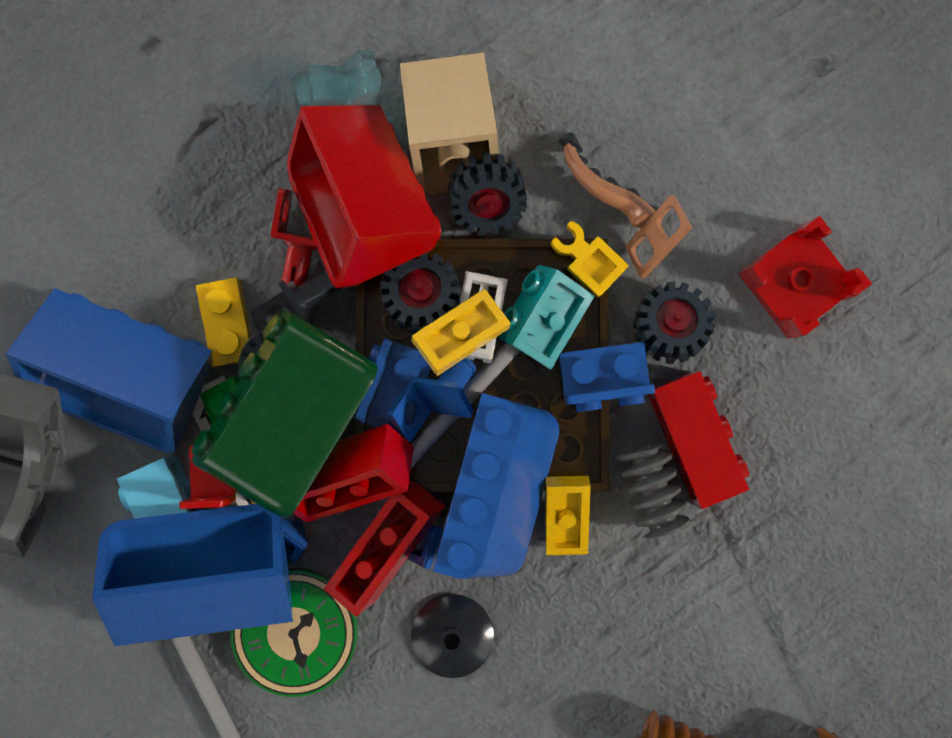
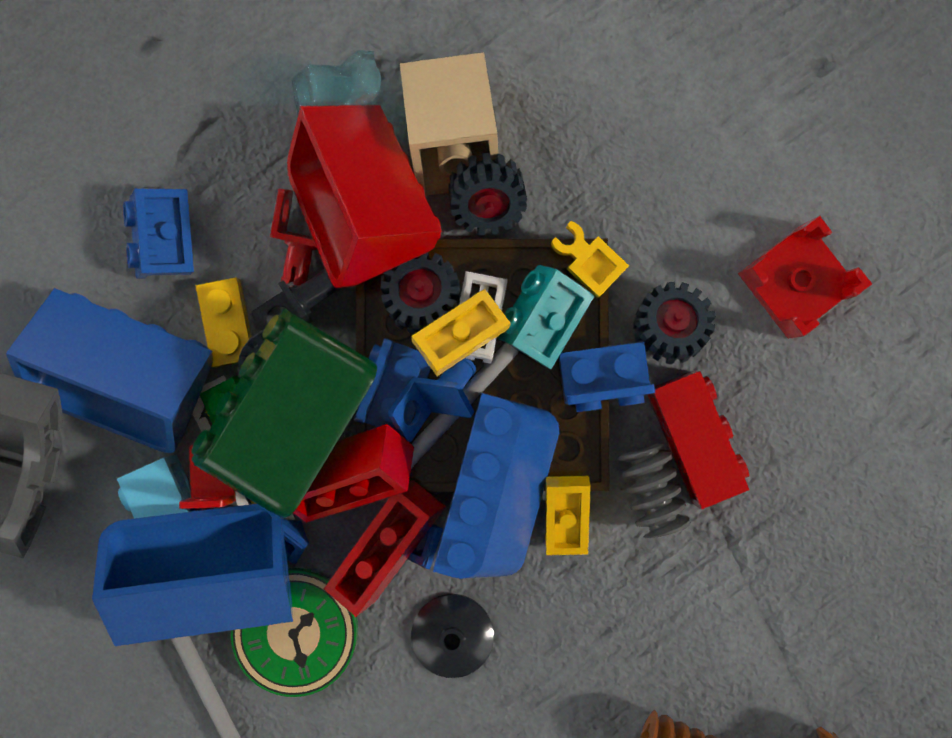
nougat piece [558,132,693,279] -> none
none -> blue bracket [123,188,194,279]

